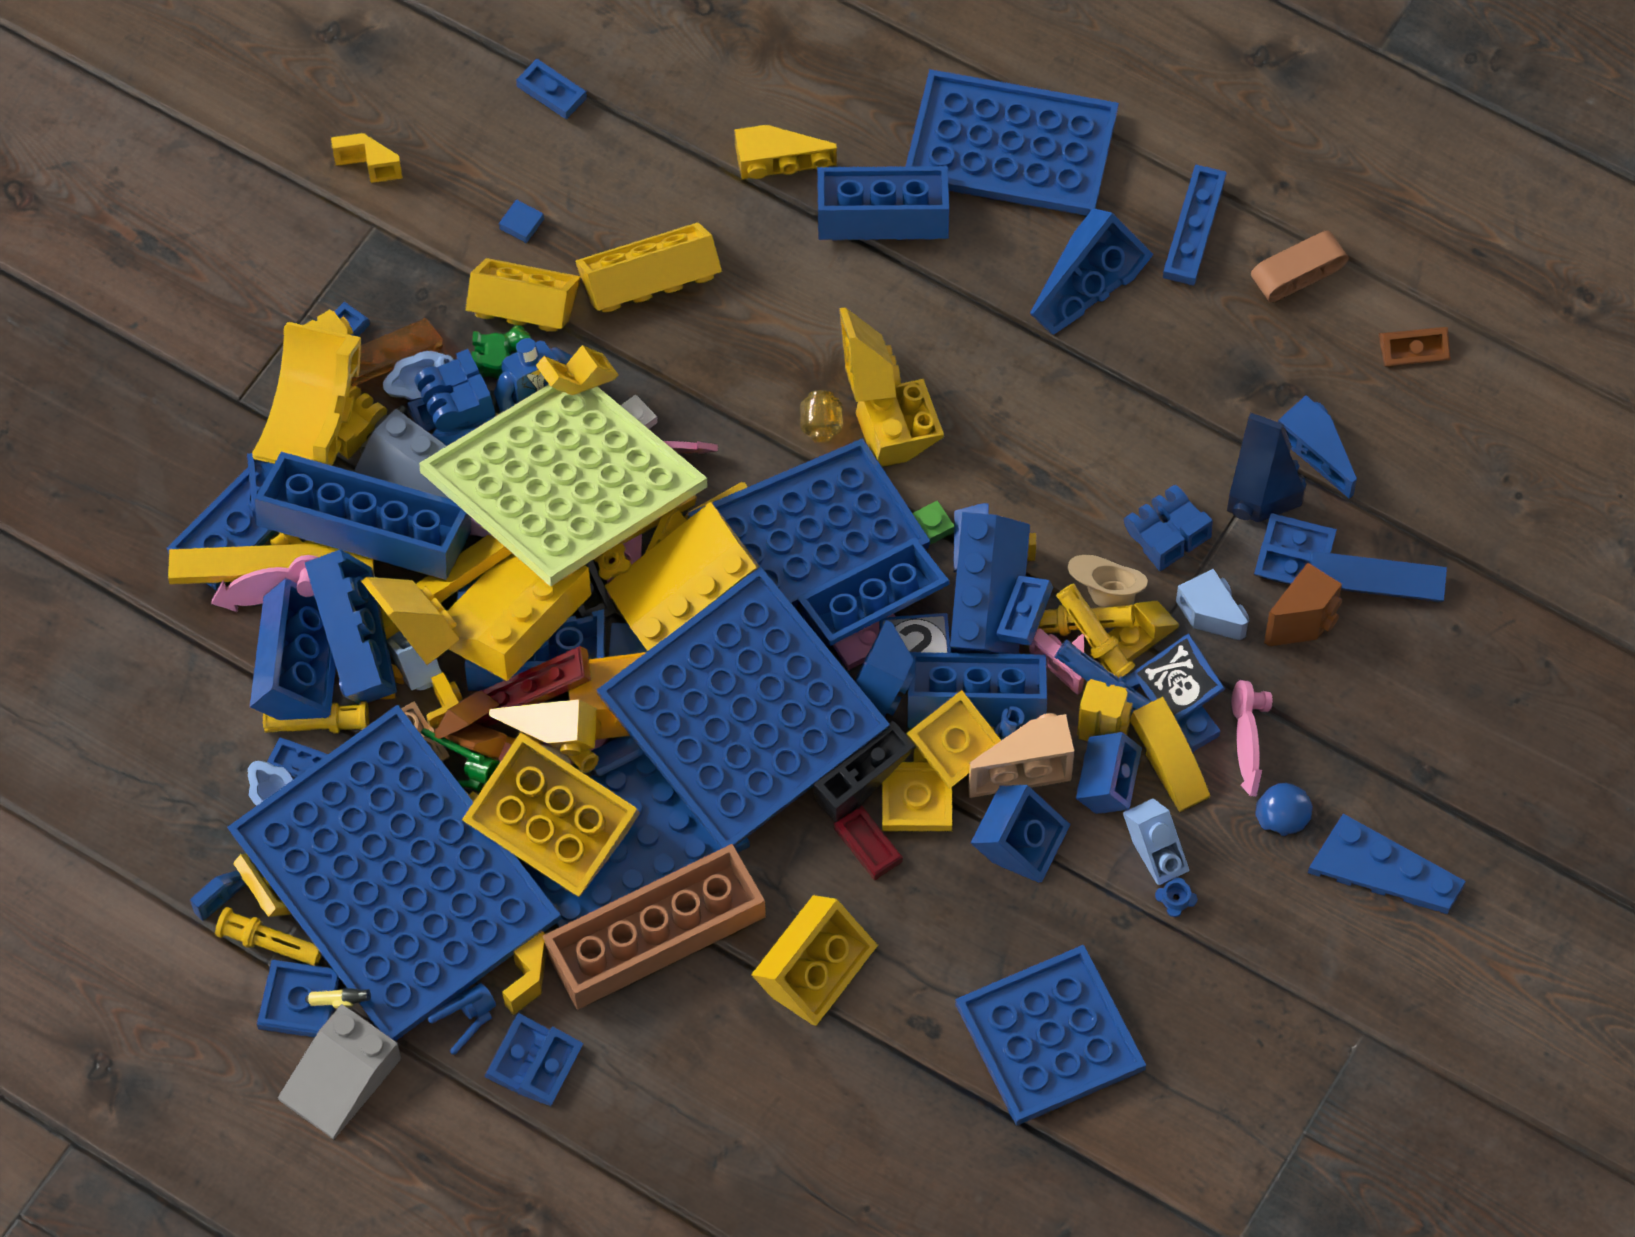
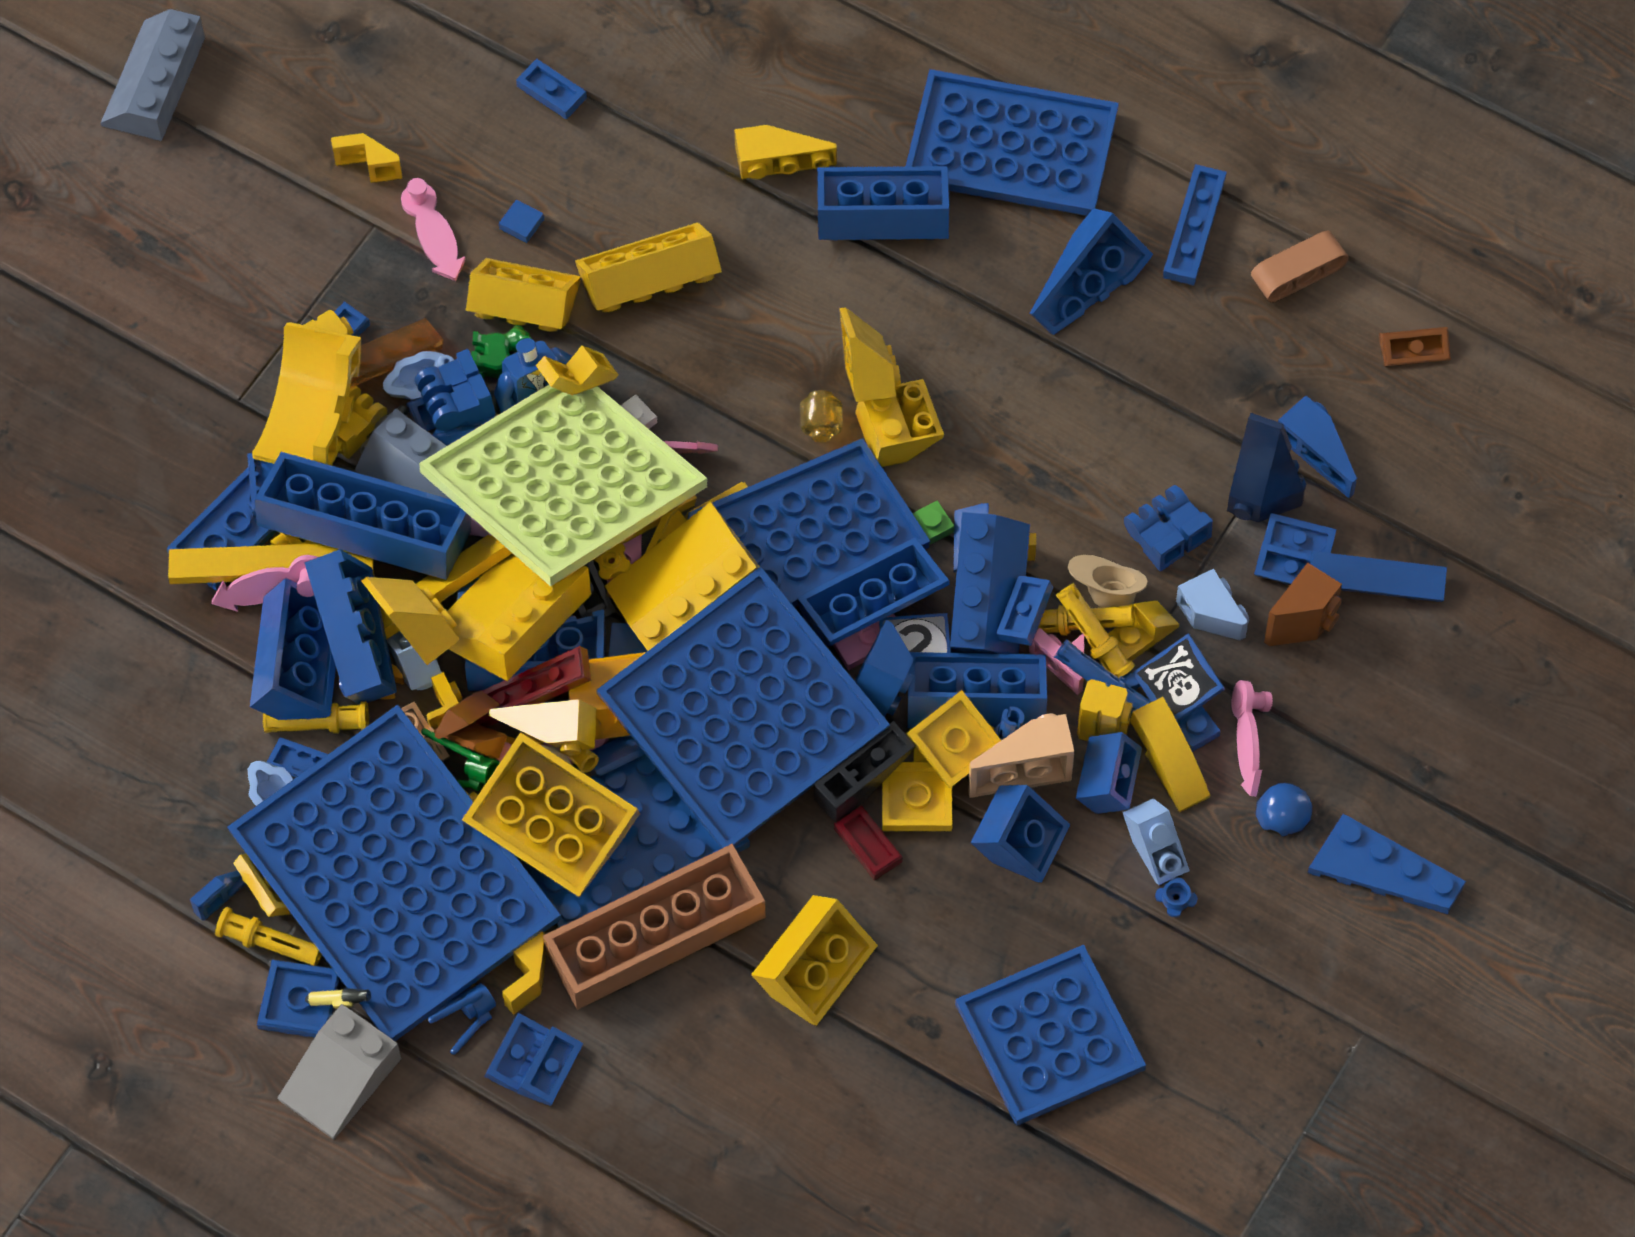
none -> sand blue slope [101,9,205,141]
none -> bright pink brick [401,178,466,281]

